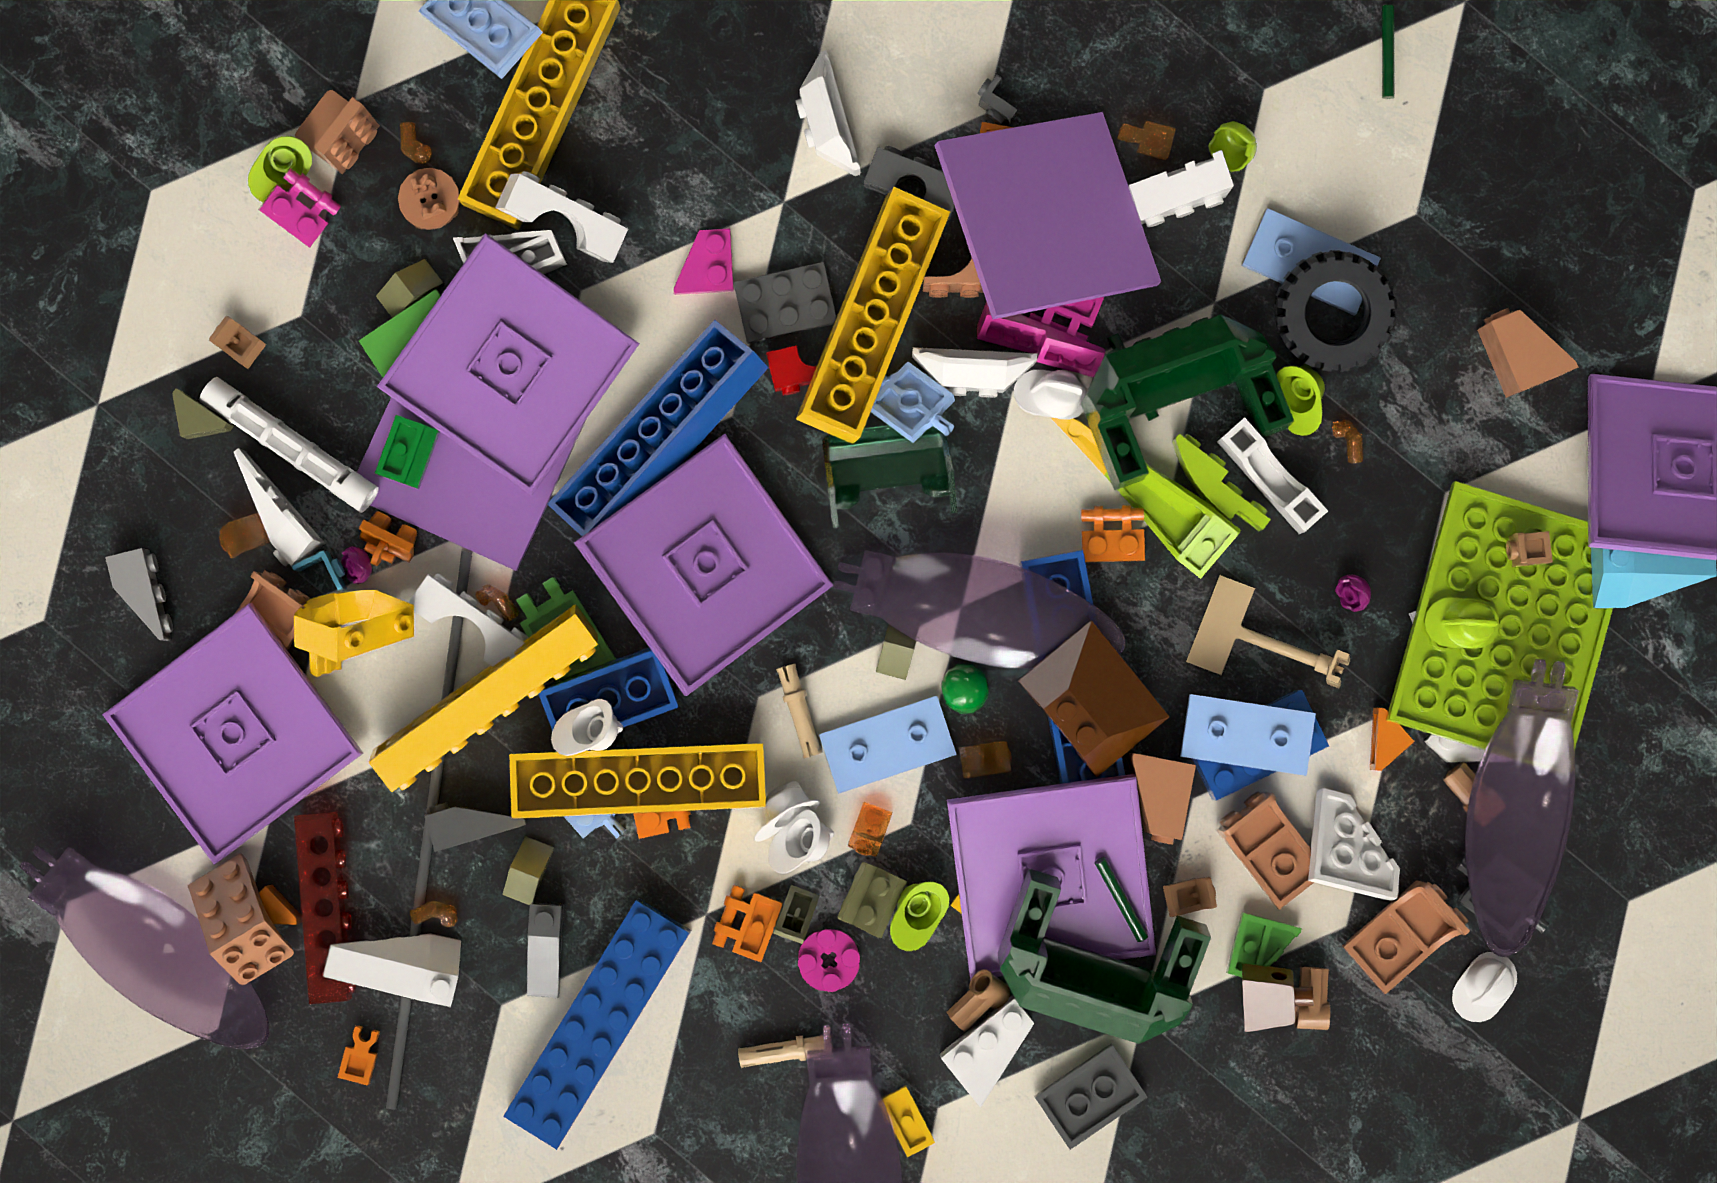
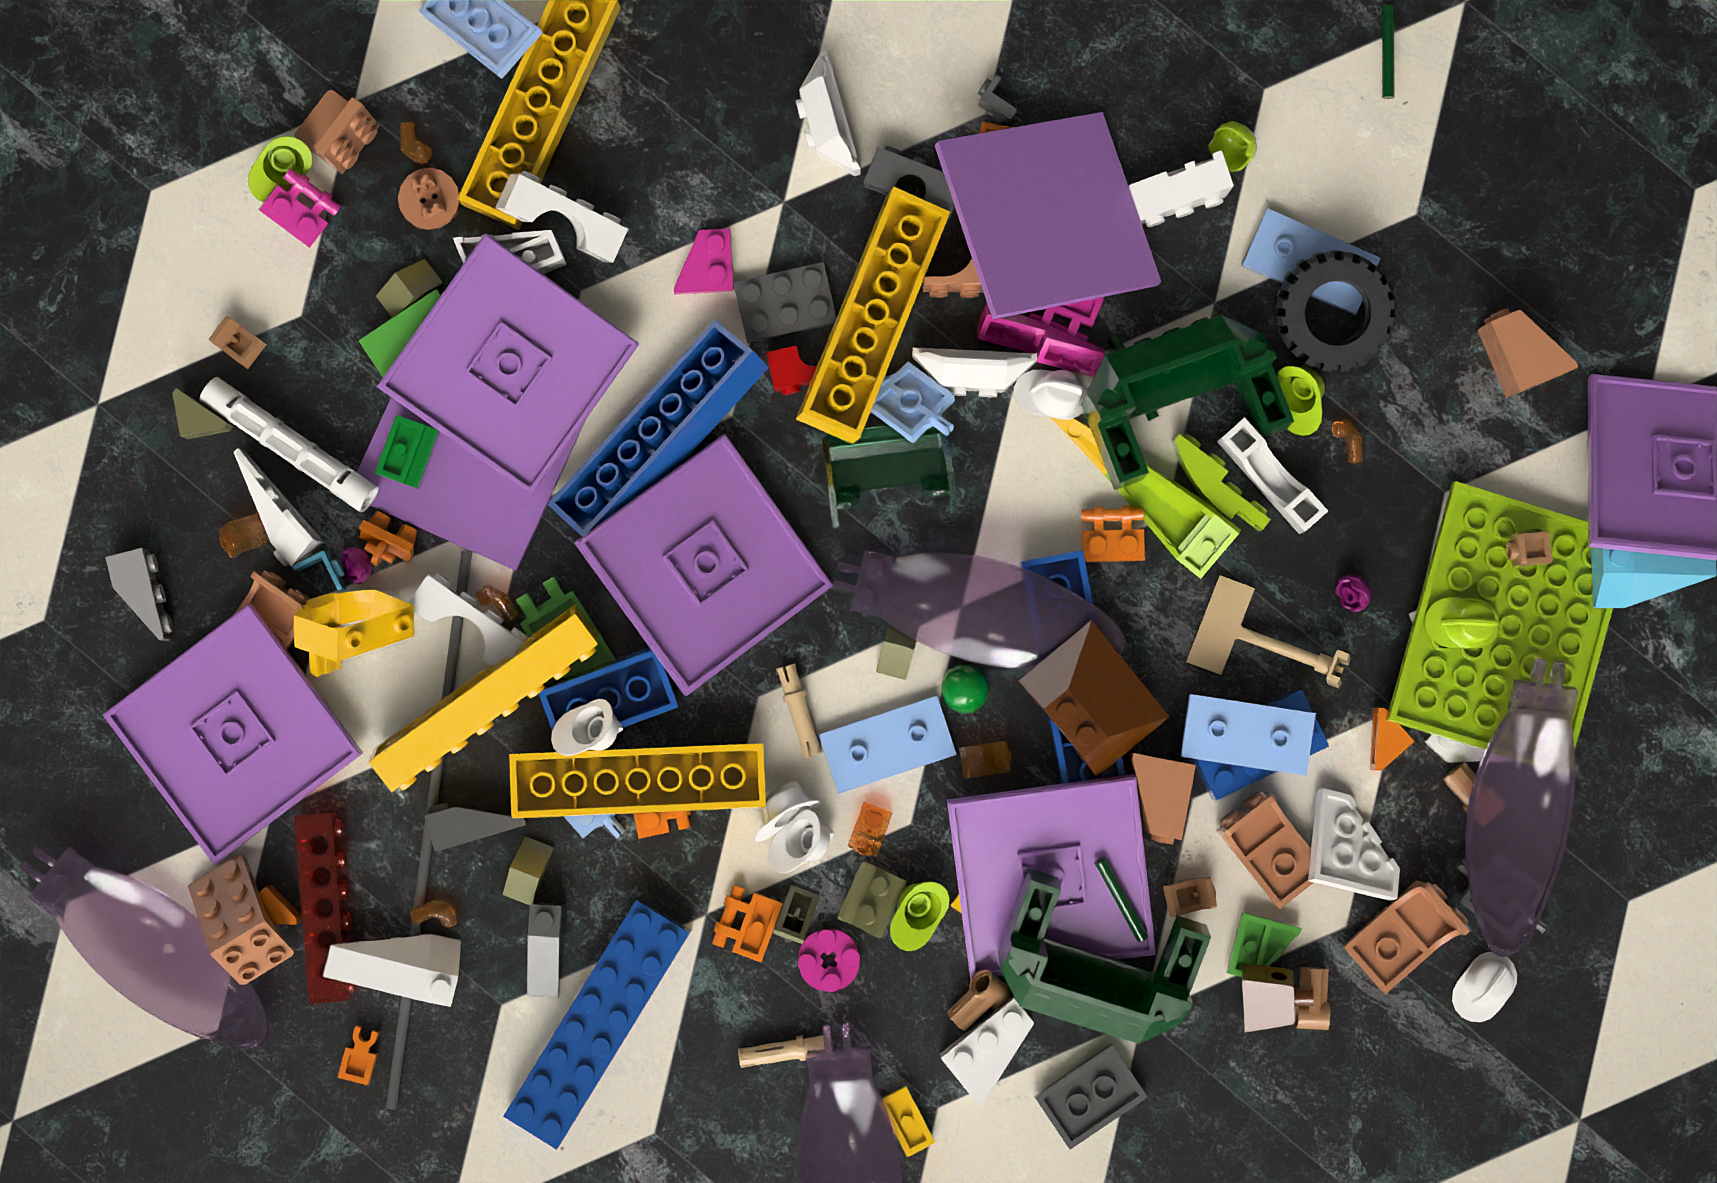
clear orange plate [1117,120,1176,160] -> none

